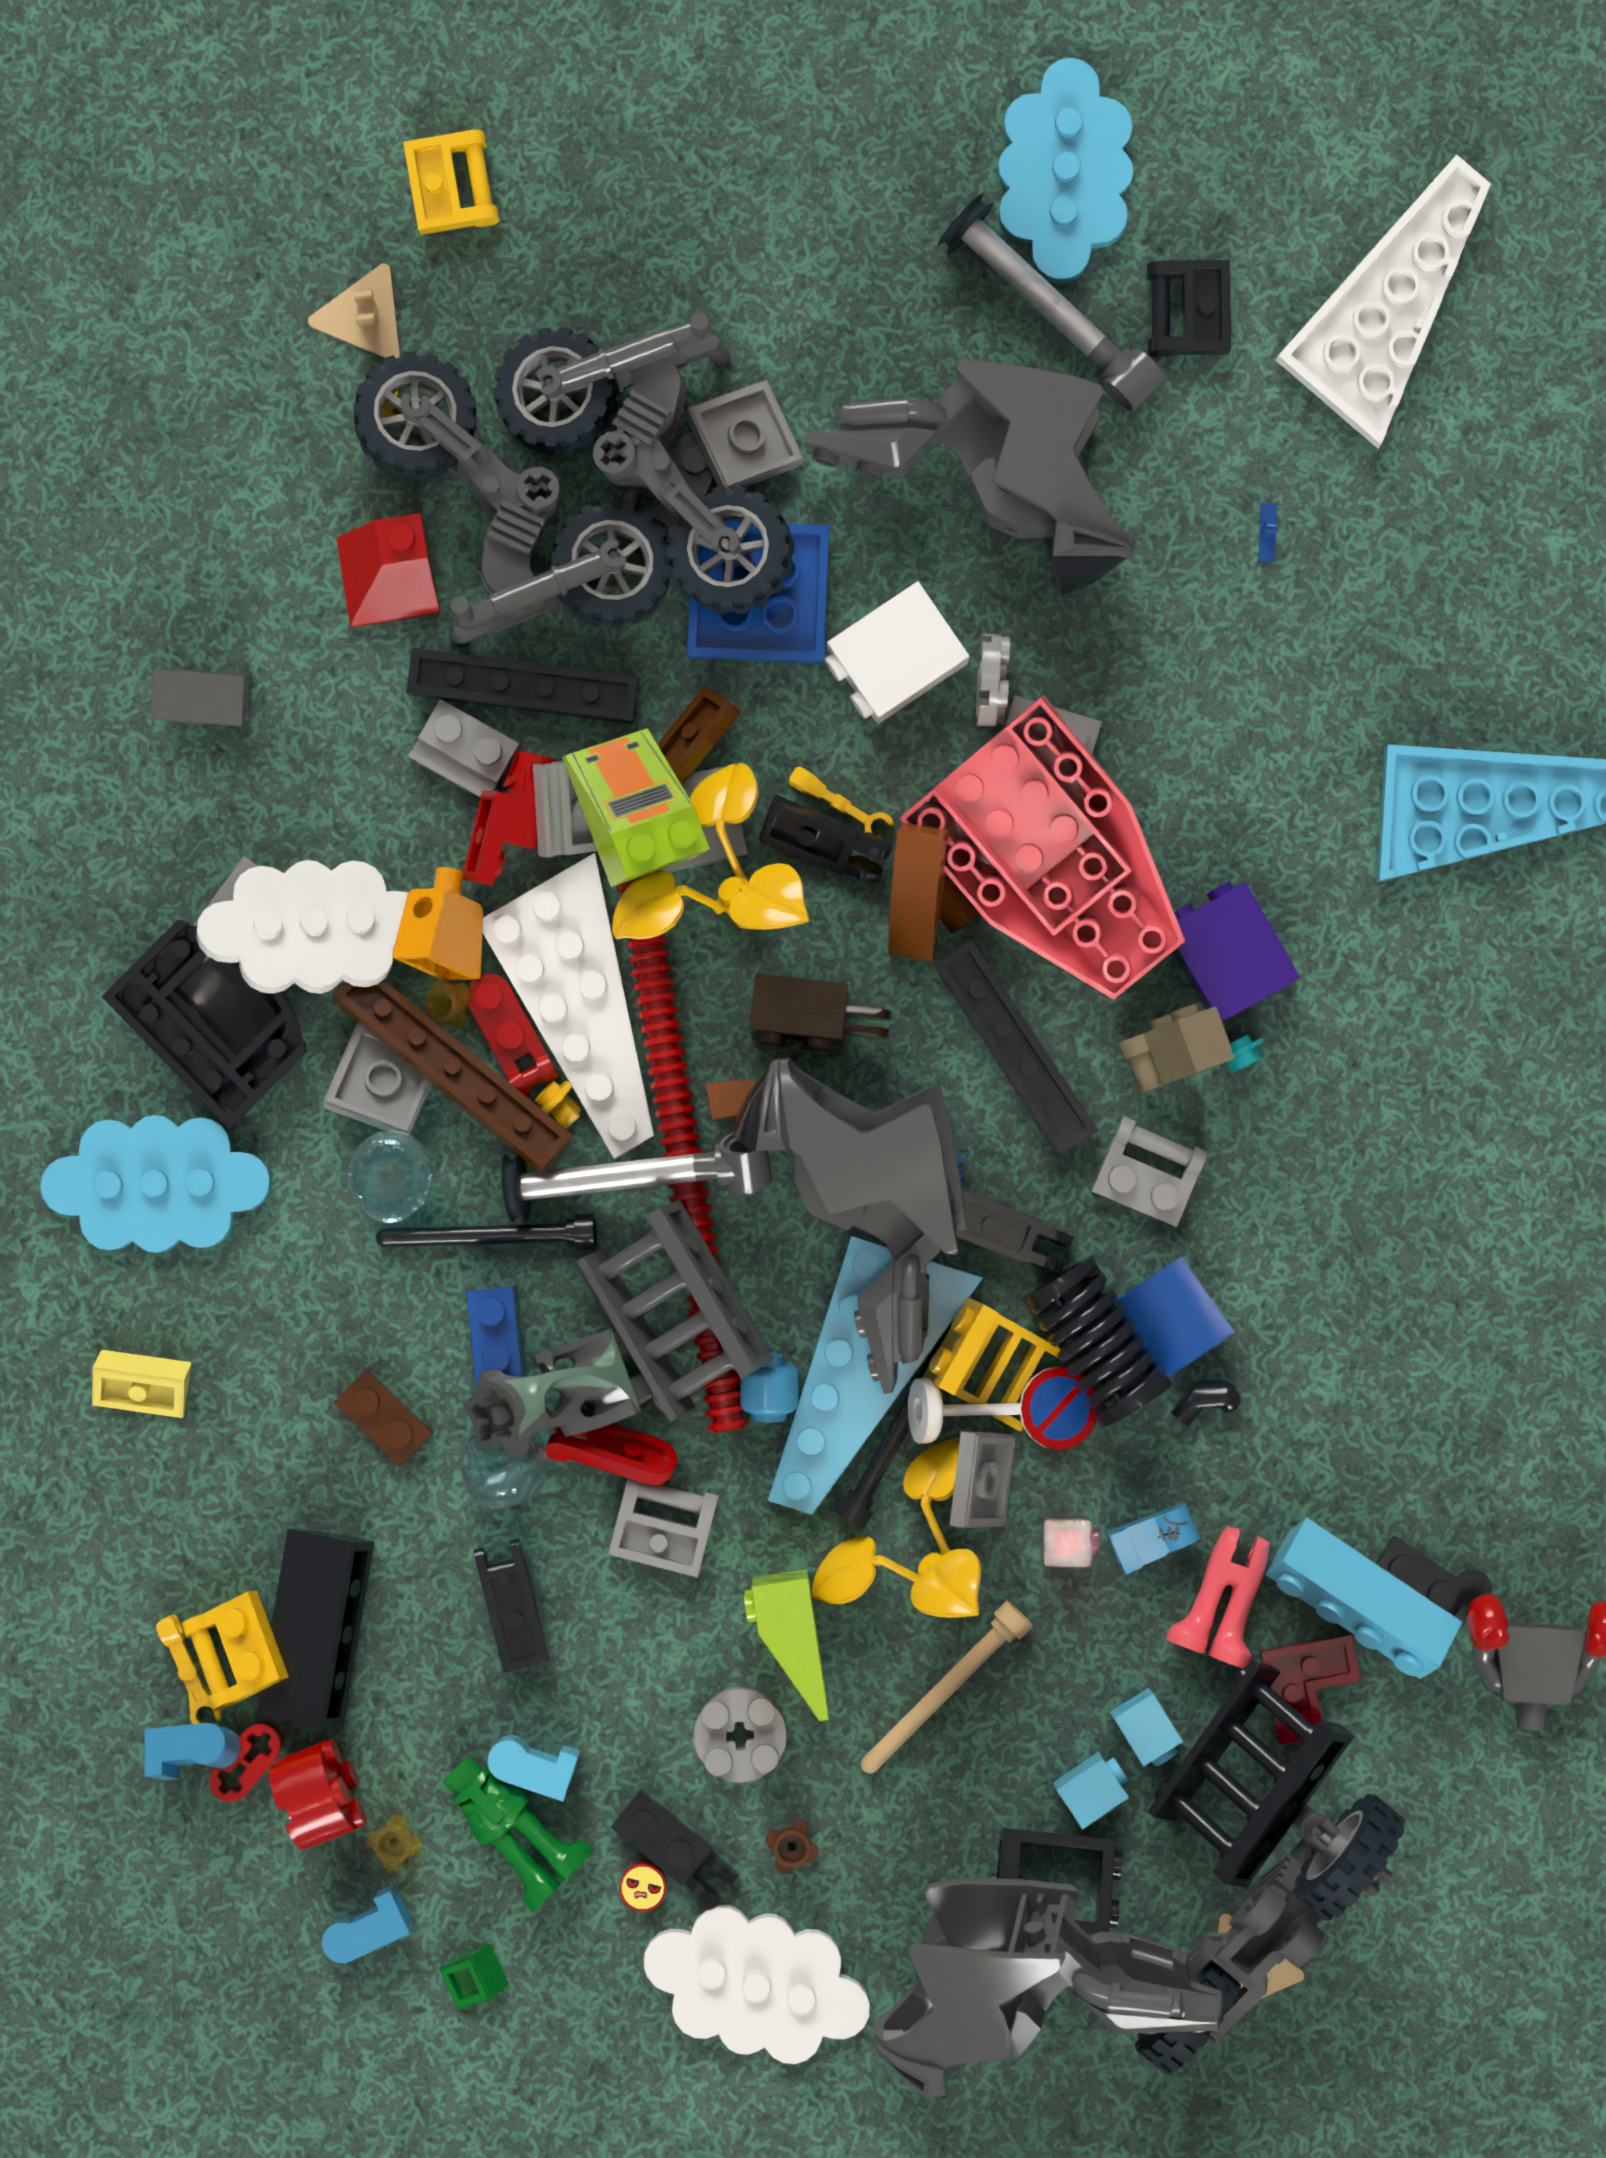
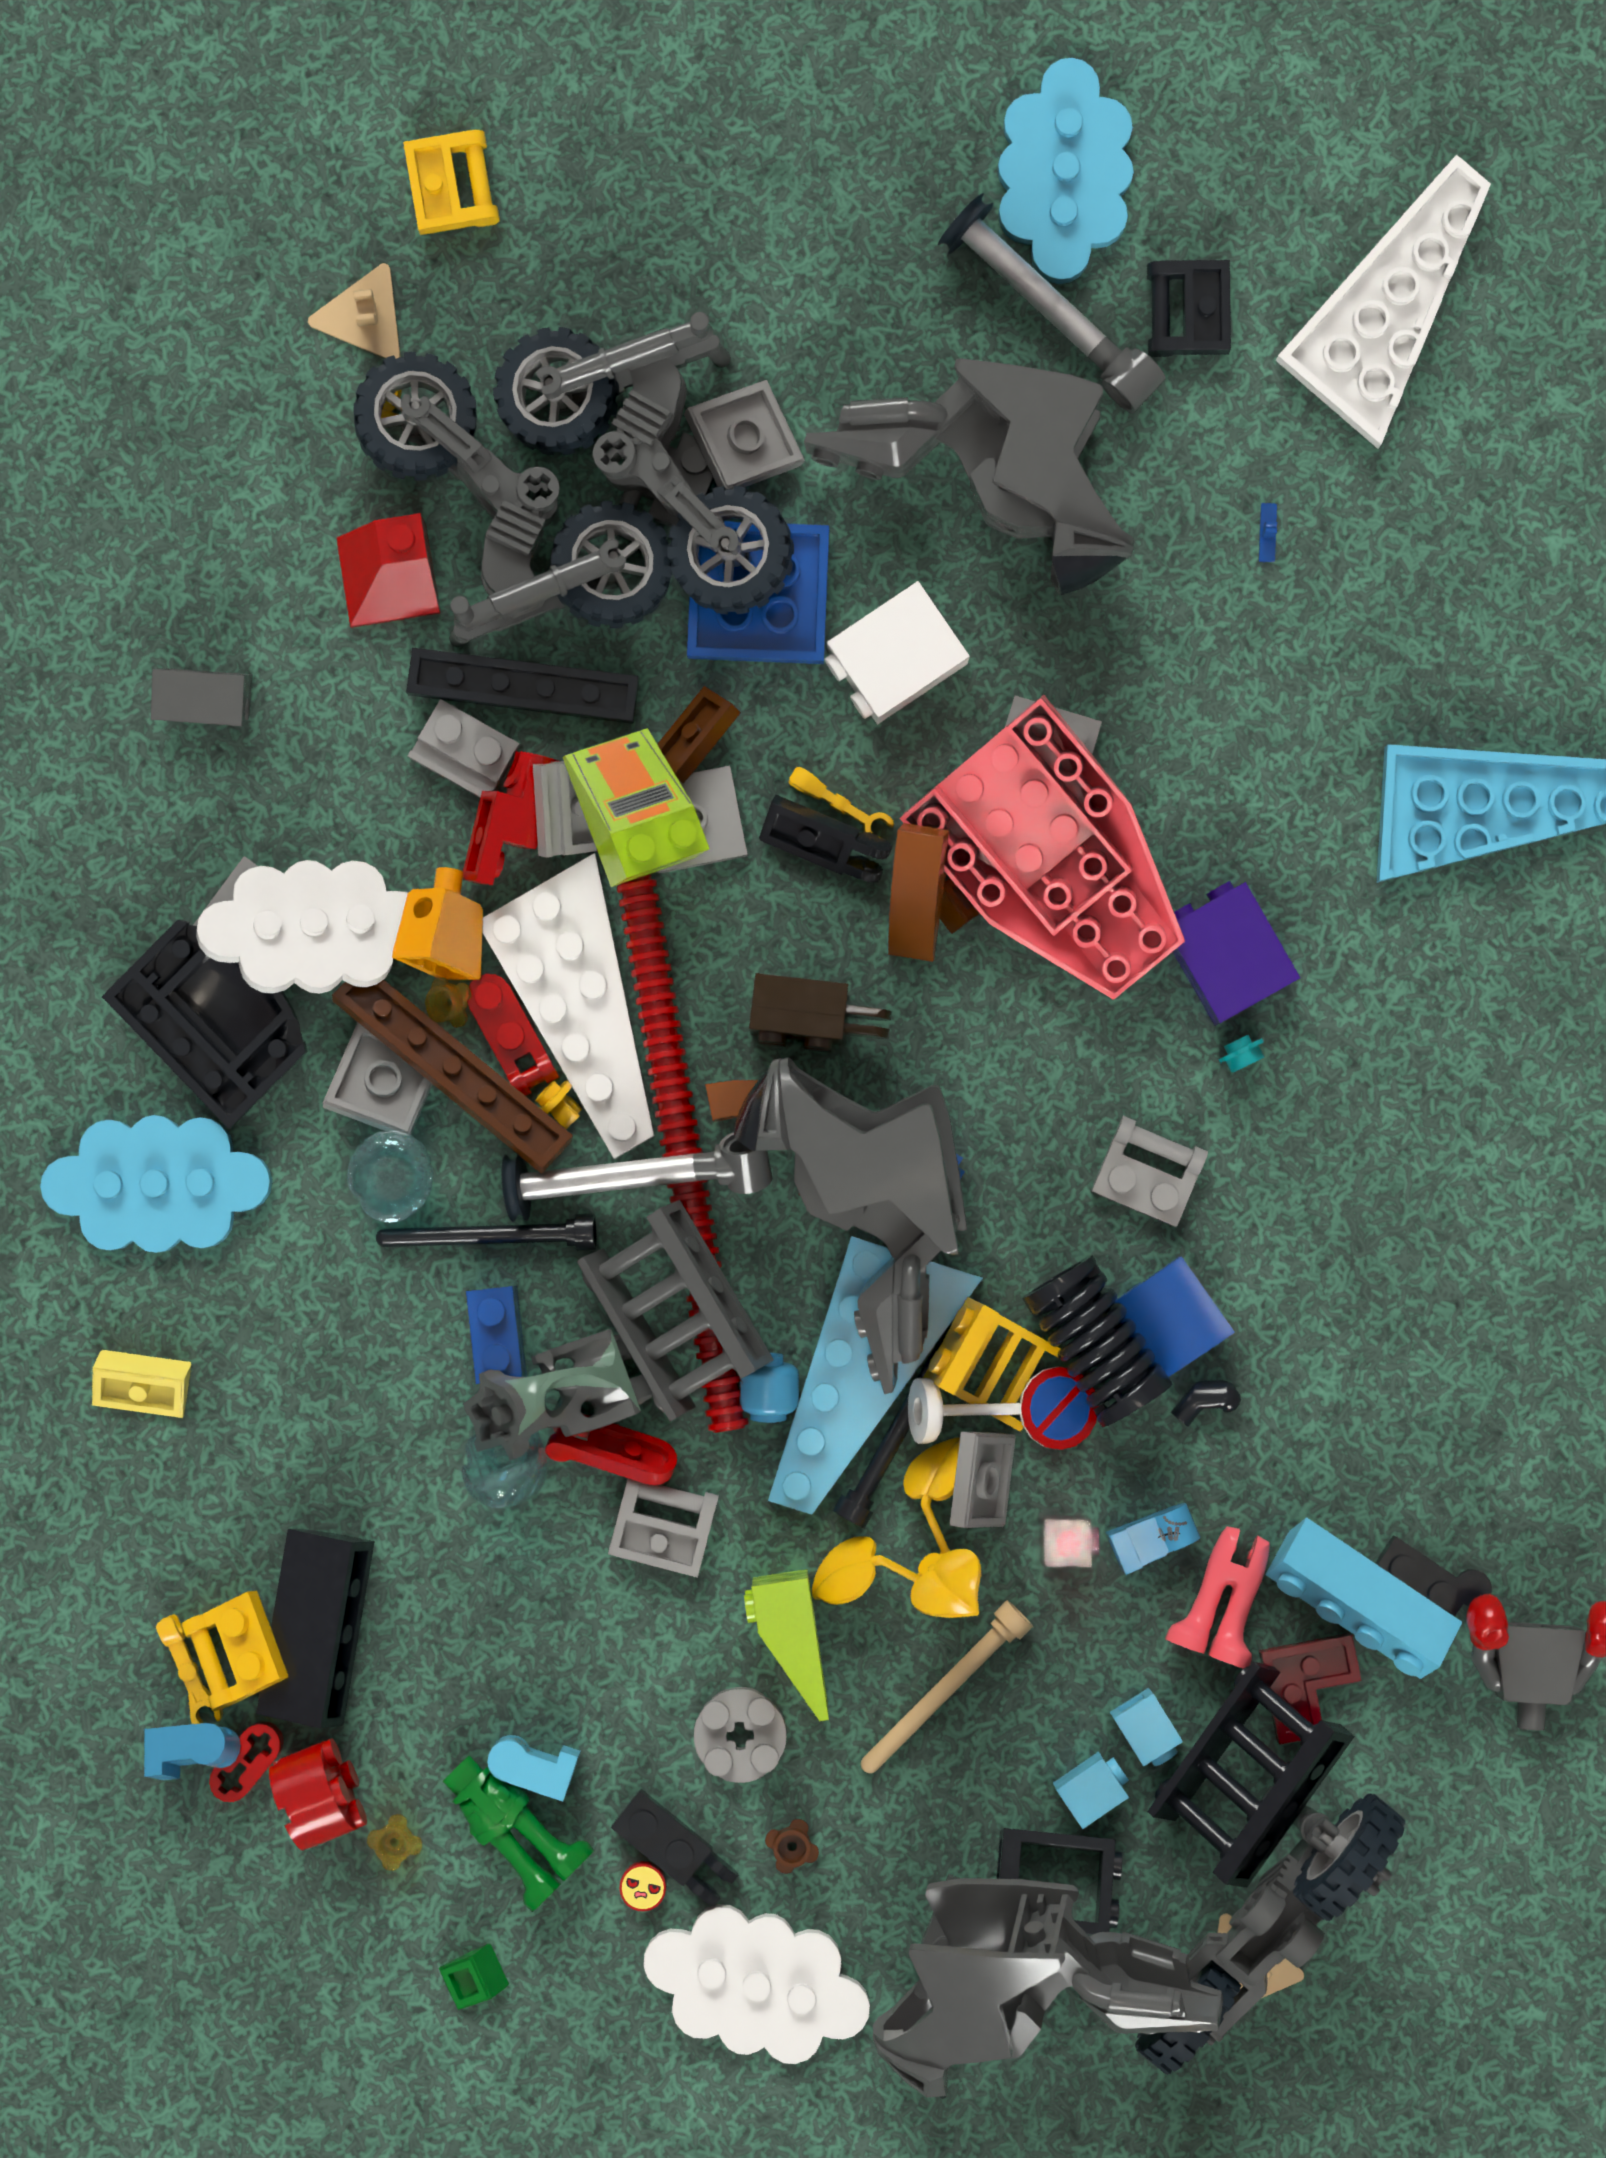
dark azure leg [322,1883,415,1964] -> none
reddish brown plate [334,1369,434,1467] -> none
black hinge [474,1538,550,1673] -> none
yellow plant [612,763,809,940] -> none
black plate [933,939,1099,1156] -> none
black hinge [956,1190,1074,1273] -> none
light grey plate [976,633,1010,727] -> none
dark tan hinge [1119,1004,1235,1093] -> none

